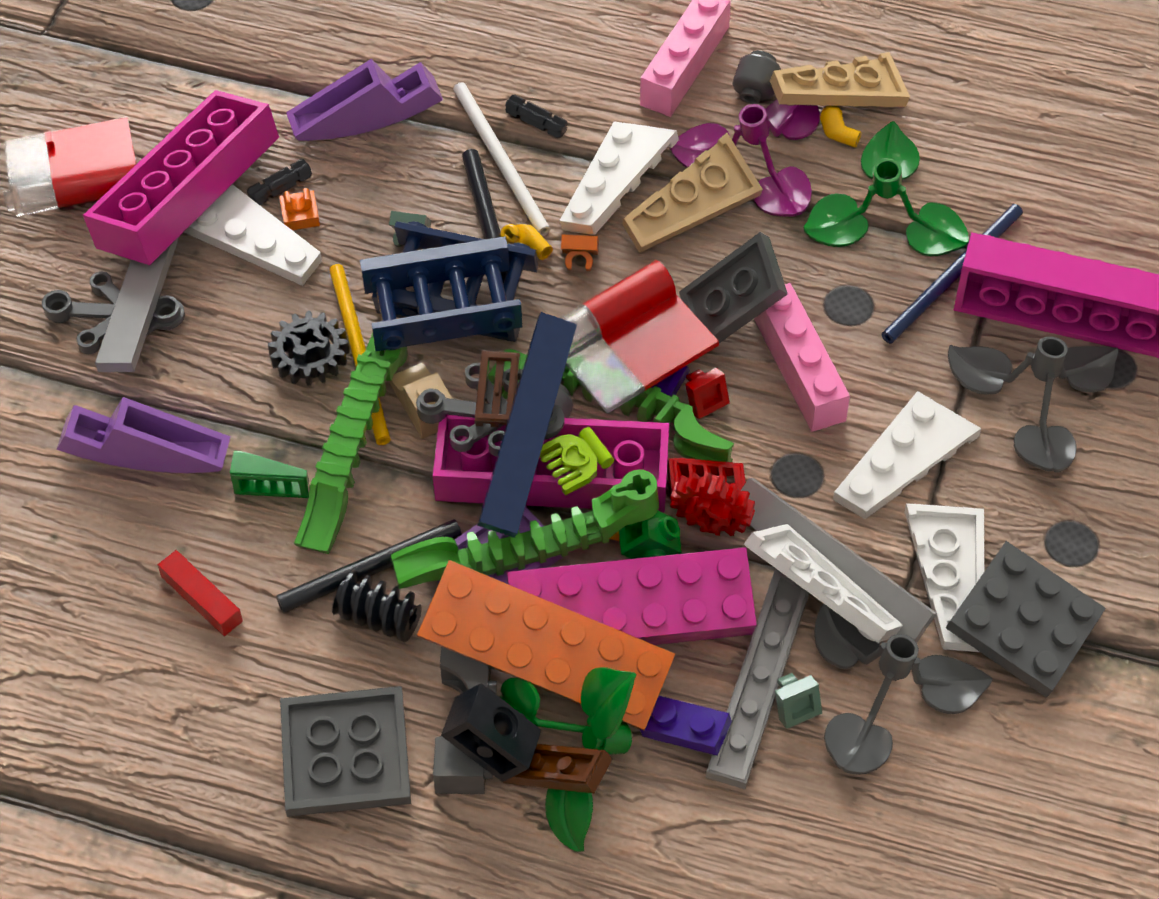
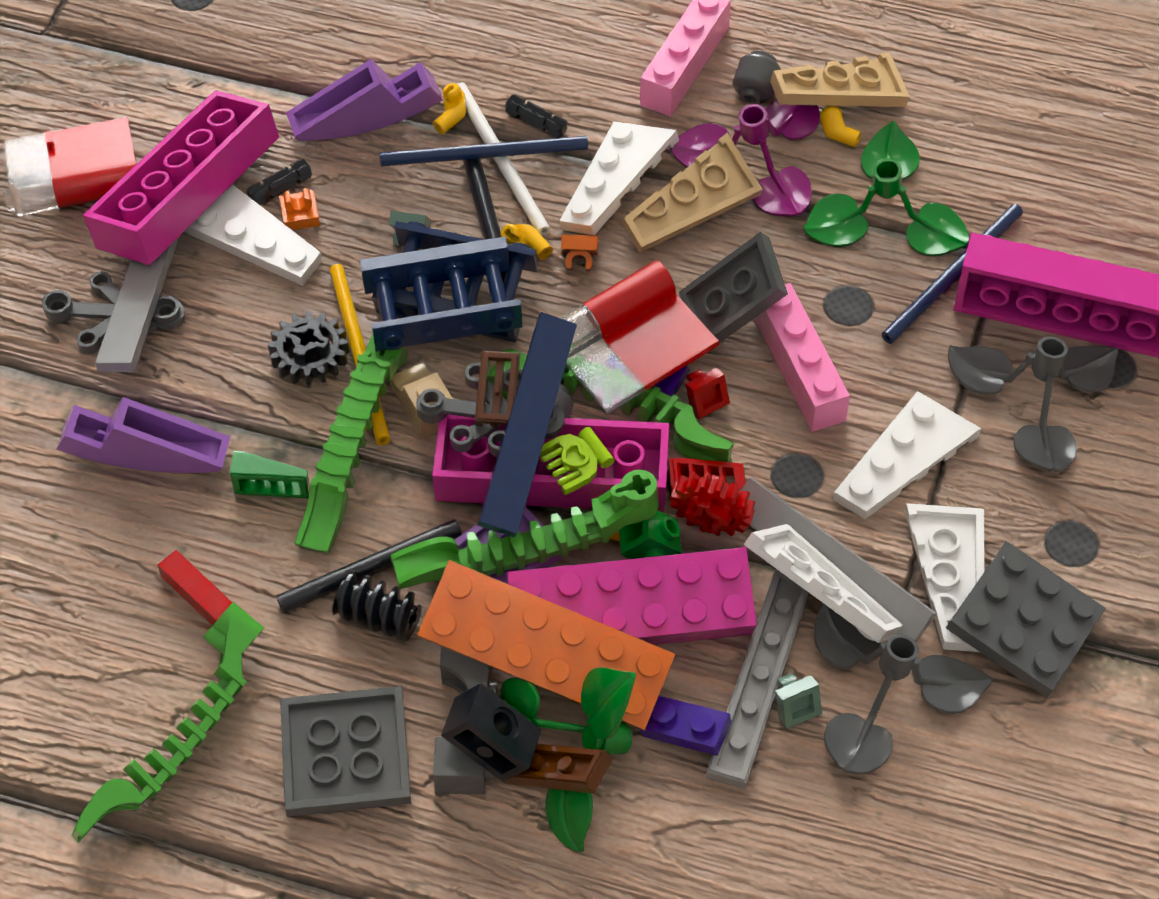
none -> bright green piece [71,602,264,843]
none -> dark blue piece [379,136,588,167]
none -> yellow arm [432,83,466,135]

